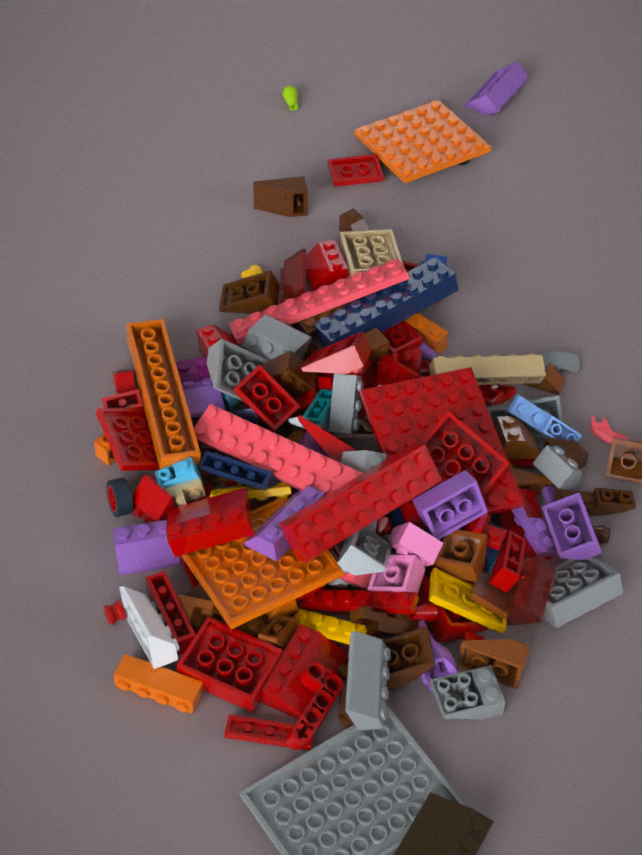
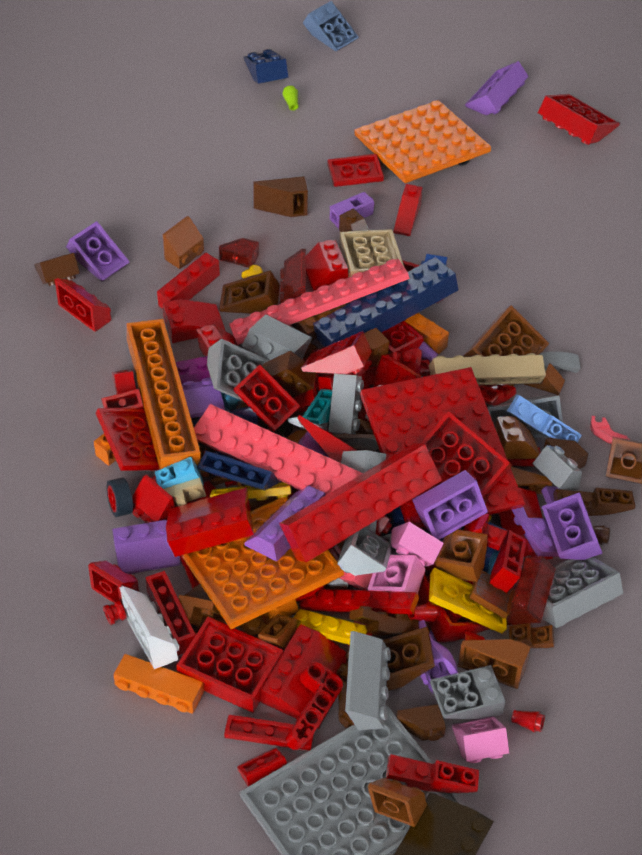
none -> reddish brown slope [34,253,80,286]
none -> red slope [55,278,111,332]
none -> medium lavender slope [66,221,130,282]
none -> red slope [88,560,139,607]
none -> red brick [157,252,220,309]
none -> dark orange slope [163,216,204,269]
none -> red slope [163,299,225,343]
none -> clear red slope [219,238,259,268]
none -> red slope [237,748,287,787]
none -> dark blue slope [243,49,289,84]
none -> sand blue slope [303,1,359,51]
none -> medium lavender brick [330,192,375,229]
none -> dark orange slope [368,778,427,827]
none -> red slope [386,754,479,793]
none -> red slope [393,184,423,236]
none -> reddish brown slope [396,704,446,741]
none -> bright pink slope [452,716,509,763]
none -> dark orange slope [463,305,549,386]
none -> dark orange slope [509,623,554,648]
none -> red cone [511,710,545,733]
none -> red slope [538,94,620,145]

